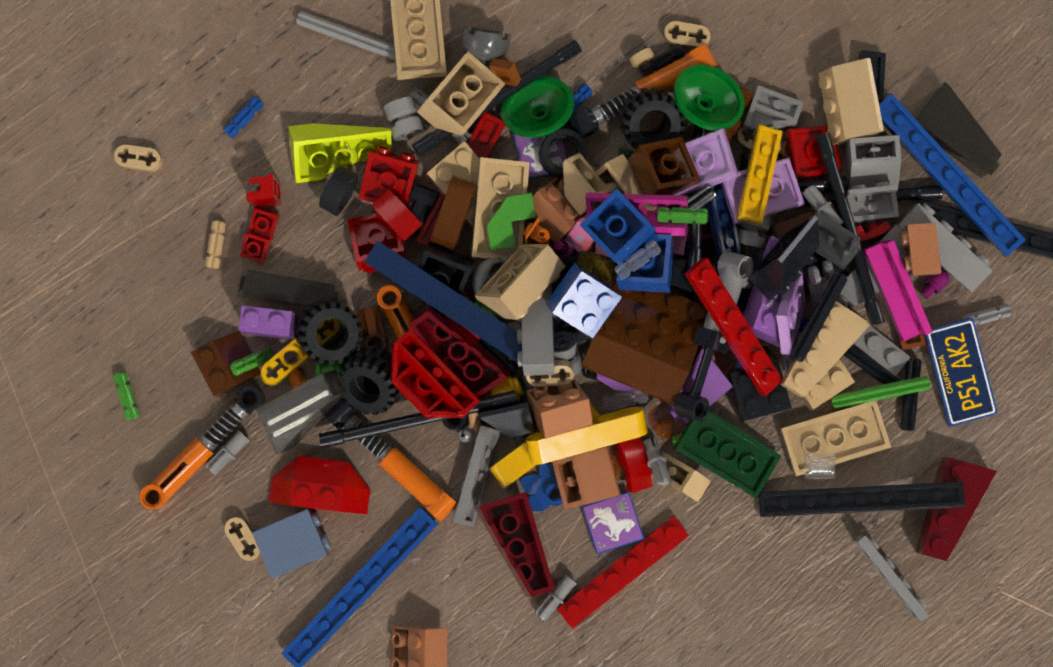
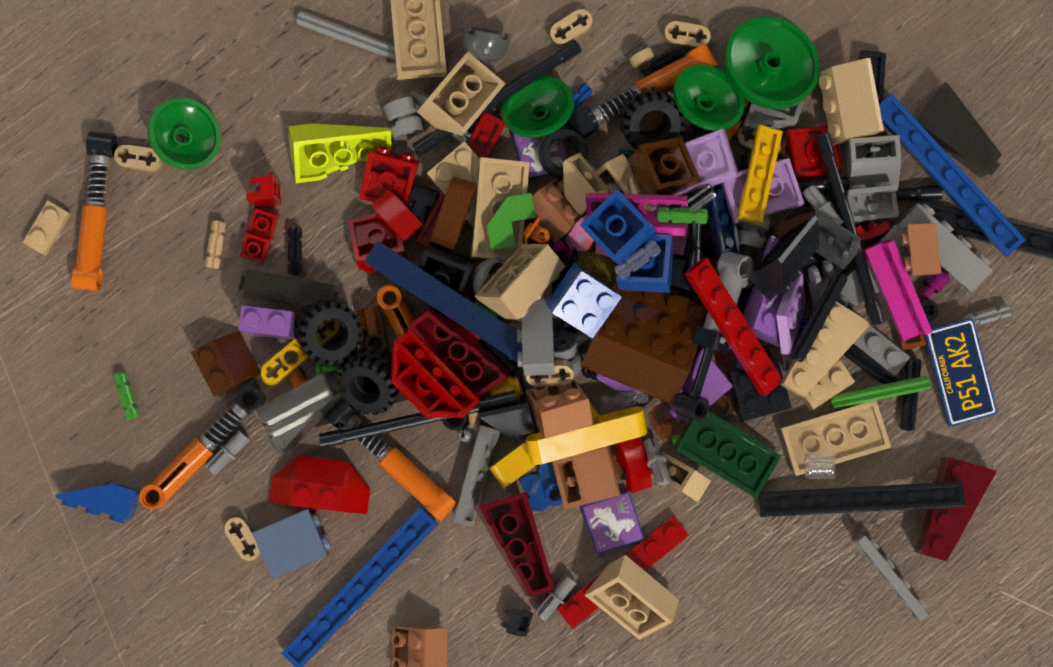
blue axle [223,96,264,138] -> none
bright green axle [230,347,275,376] -> none
black tyre [319,166,358,216] -> none
dark orange plate [489,58,521,87] -> none
none -> tan plate [22,201,71,256]
none -> blue slope [55,484,141,523]
none -> piece [71,131,117,291]
none -> green dish [148,98,221,170]
none -> black axle [287,227,302,275]
none -> black tile [501,608,533,637]
none -> tan beam [550,9,592,46]
none -> tan slope [585,555,679,639]
none -> reddish brown tile [709,394,734,419]
none -> green dish [723,16,820,110]
none -> black bush [920,299,939,322]

